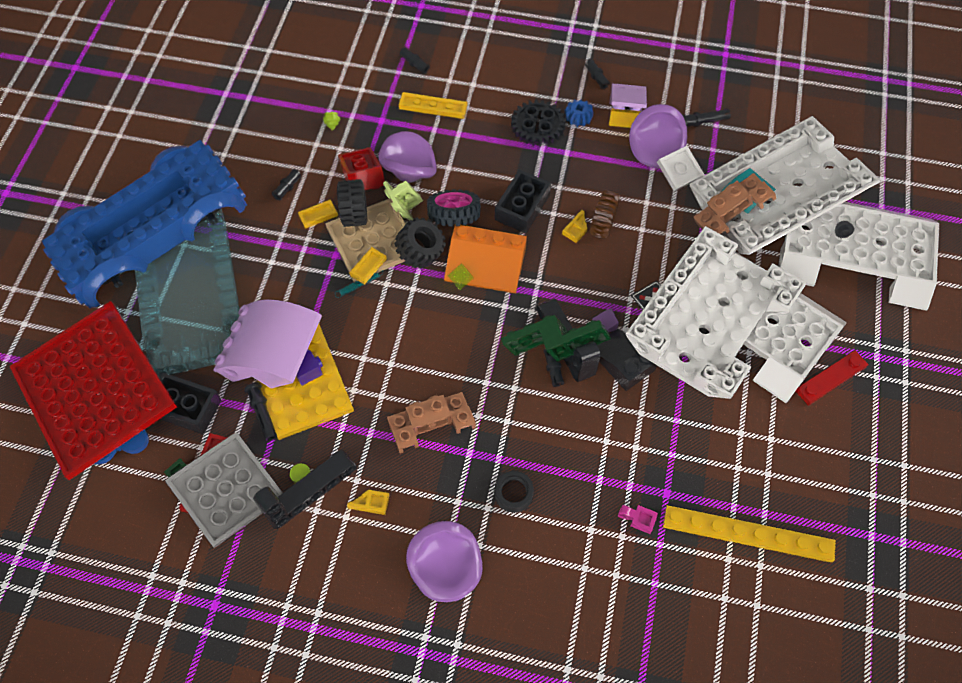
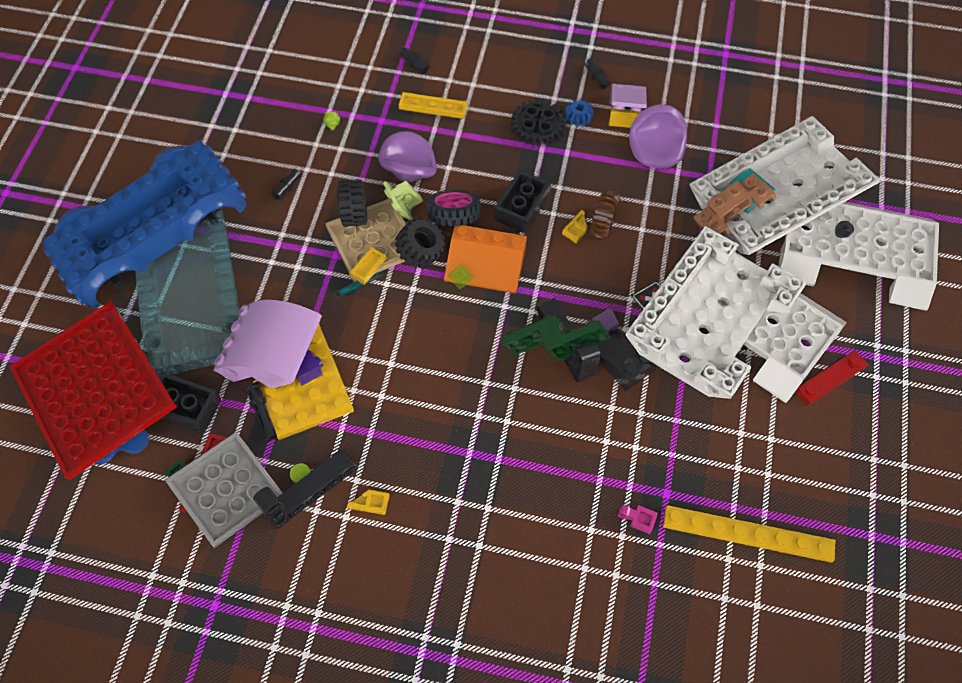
yellow tile [298,199,338,229] -> none
red slope [338,147,385,190] -> none
nougat bracket [387,392,476,453] -> none
medium lavender piece [406,521,483,602] -> none
black tyre [494,471,534,513] -> none
black pin [543,349,564,387] -> none
white plate [657,146,705,191] -> none
black pin [682,108,731,127] -> none

